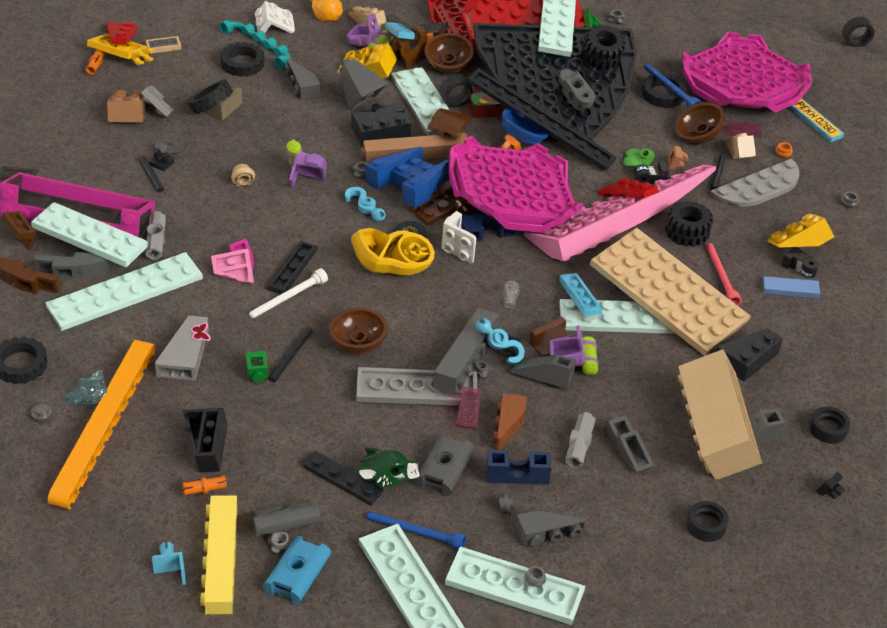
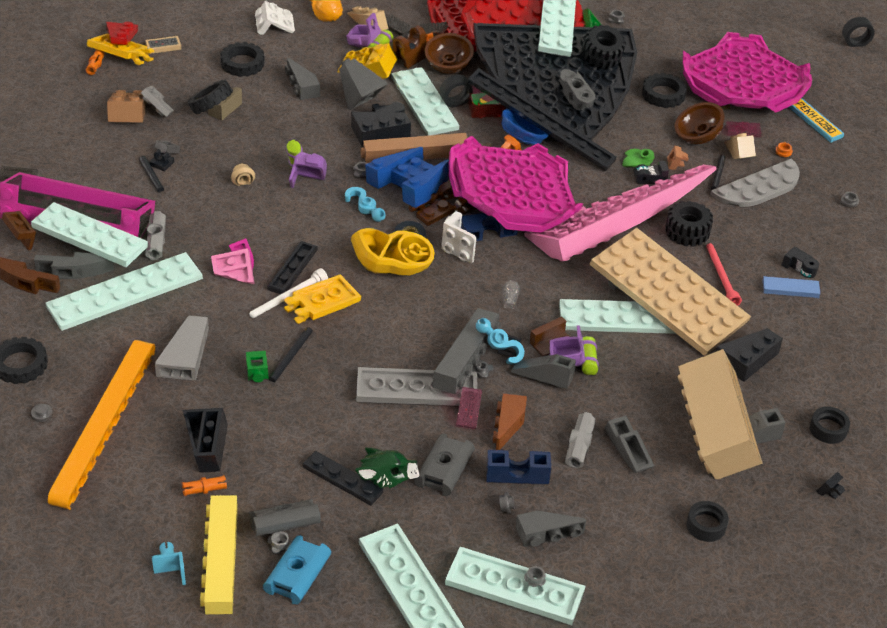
clear light blue slope [64,370,107,404] -> none
dark red sticker [191,322,211,341] -> none
teal bar [220,20,291,70] -> none
reddish brown hat [329,308,388,355] -> none
blue piece [366,512,466,550] -> none
medium azure tile [384,22,415,39] -> none
reddish brown slope [428,108,472,139] -> none
medium azure tile [559,273,603,316] -> none
red wing [598,178,659,198] -> none
blue piece [644,64,701,108] -> none
yellow slope [767,214,834,247] -> none
none -> yellow tile [284,274,361,324]

